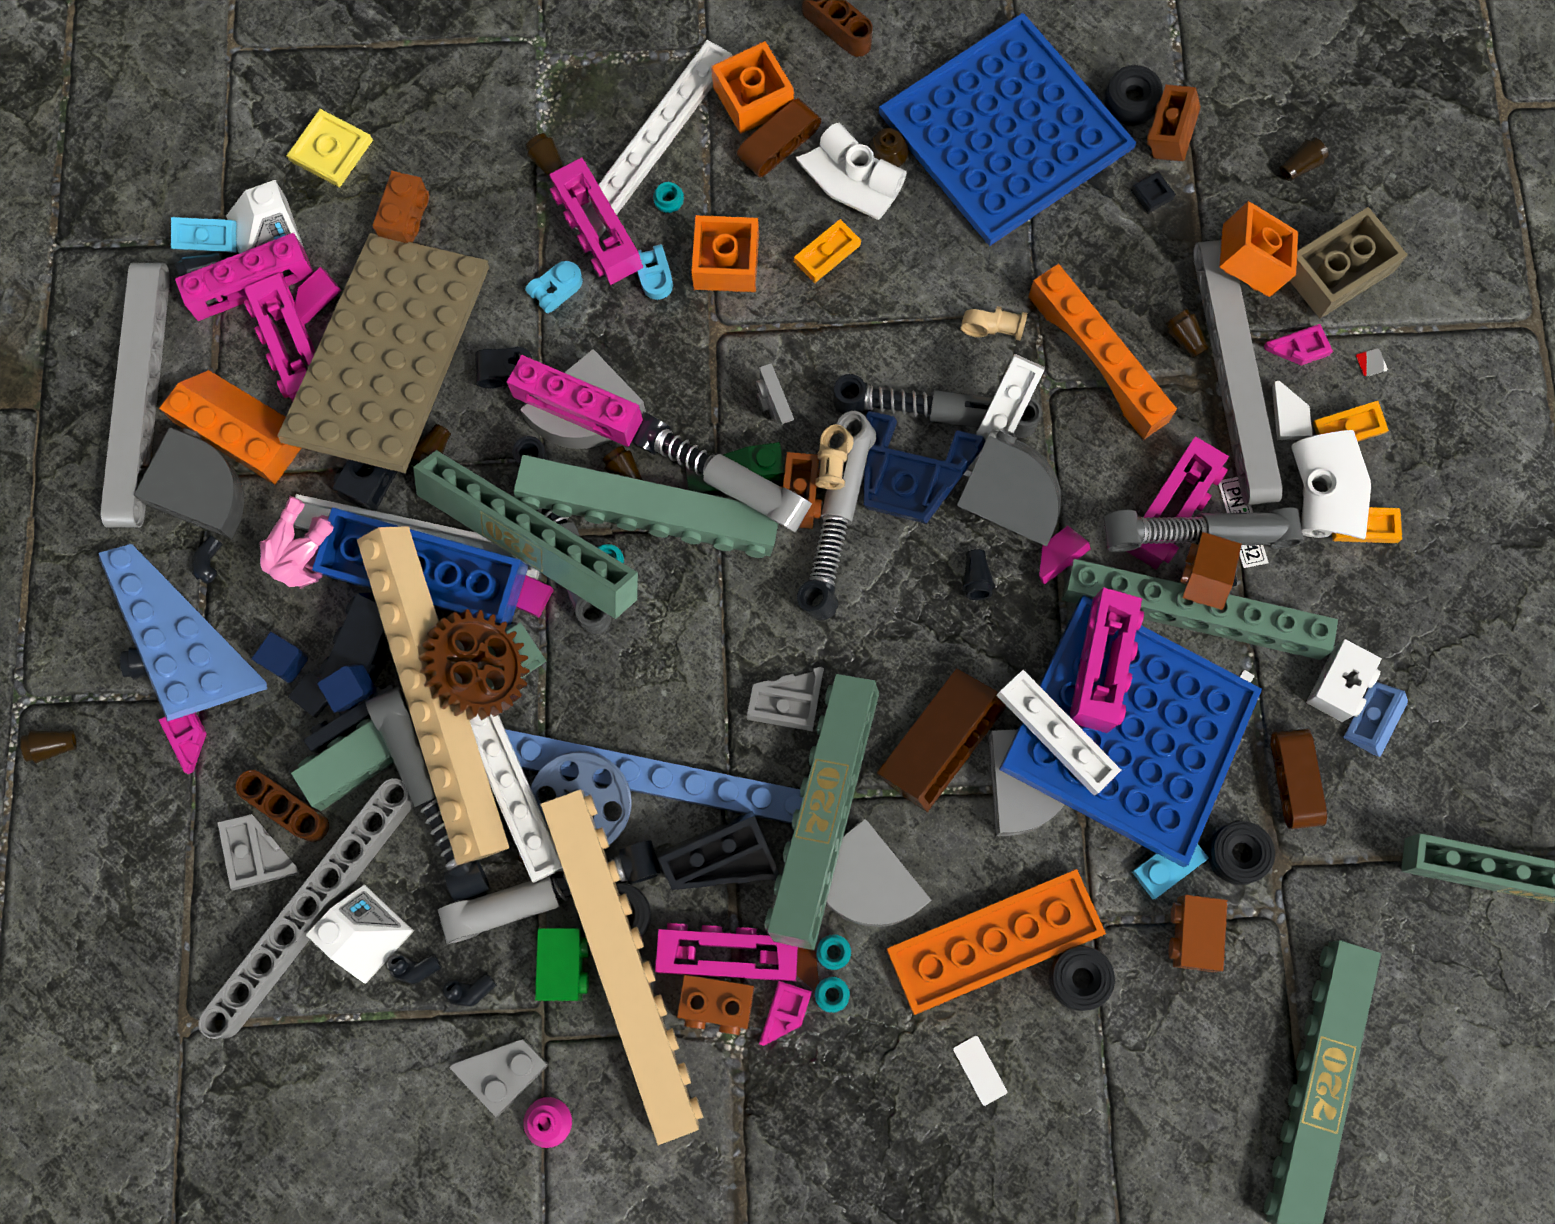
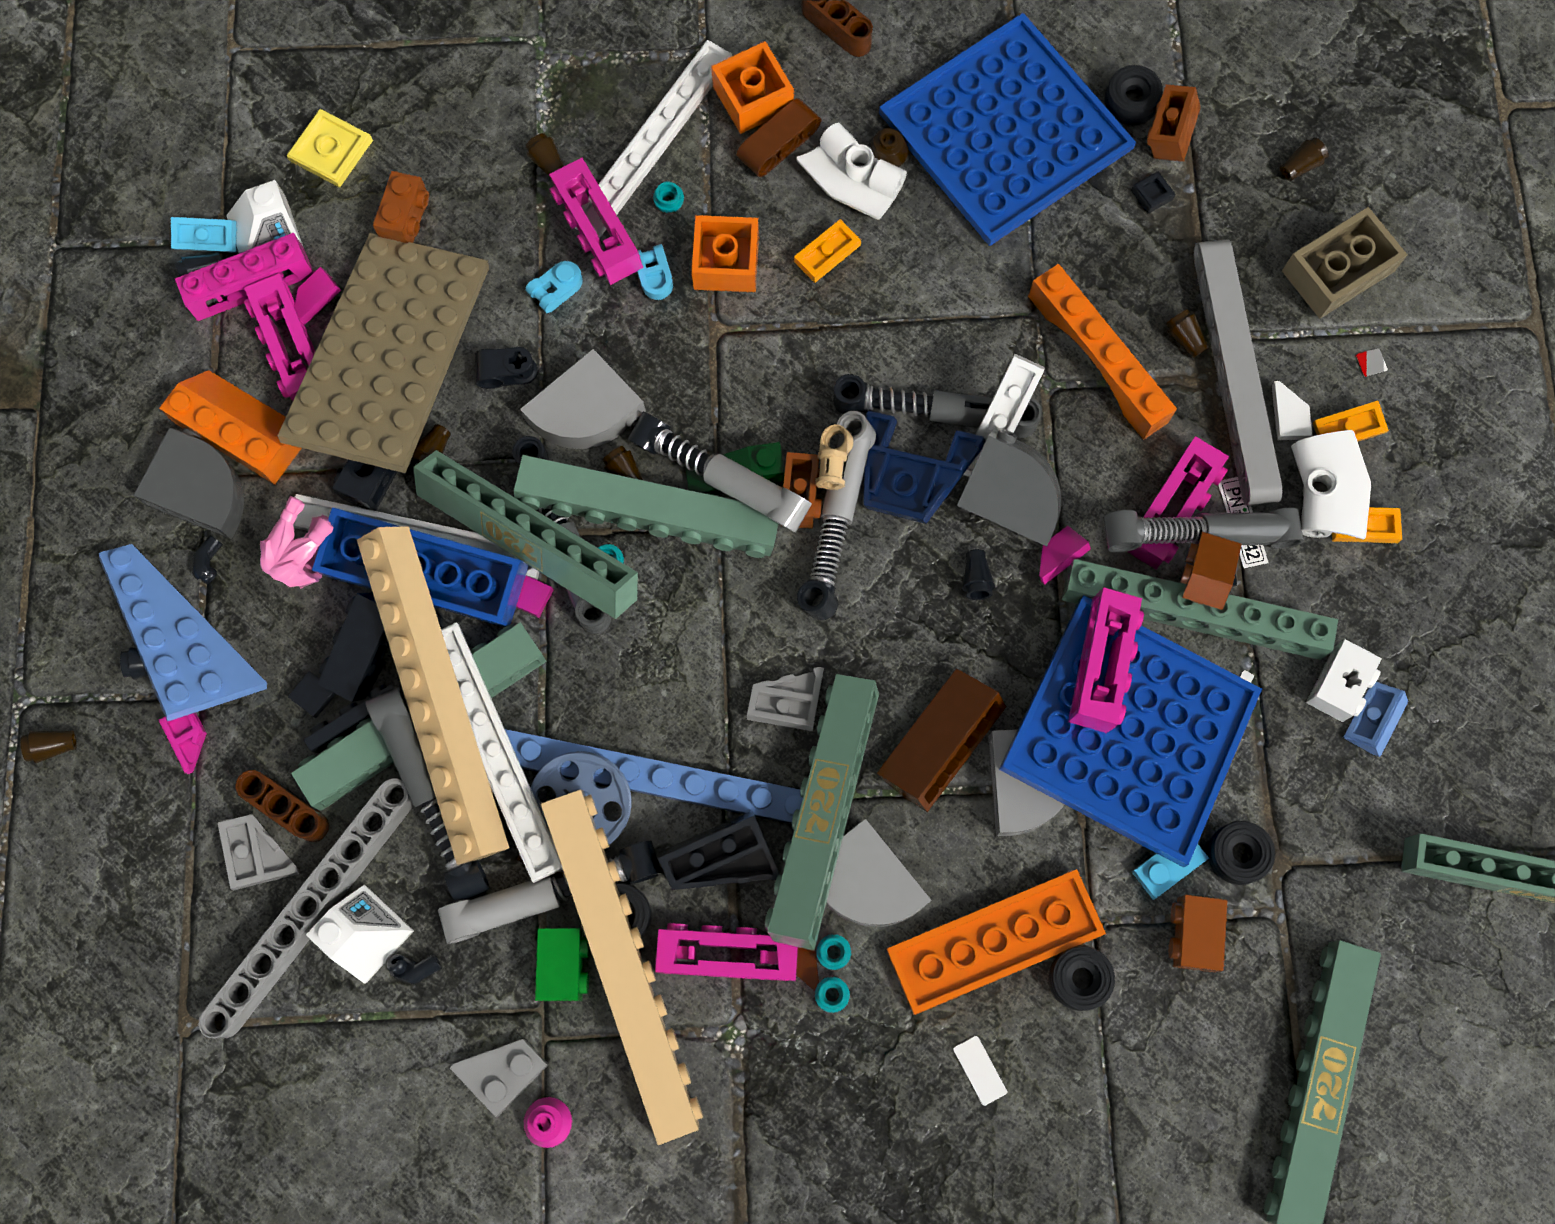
light grey beam [101,263,170,528] -> none
dark blue piece [252,632,308,683] -> none
dark blue piece [317,664,376,713] -> none
reddish brown gear [419,609,529,720] -> none
black arm [442,972,497,1007] -> none
dark pink brick [507,355,643,447] -> none
dark orange brick [677,975,755,1035] -> none
light grey wing [756,363,794,424] -> none
dark pink tile [759,981,812,1046] -> none
tan connector [961,306,1027,341] -> none
white plate [997,670,1121,796] -> none
orange brick [1219,201,1298,297] -> none
dark pink tile [1264,324,1333,365] -> none
reddish brown beam [1270,729,1327,829] -> none

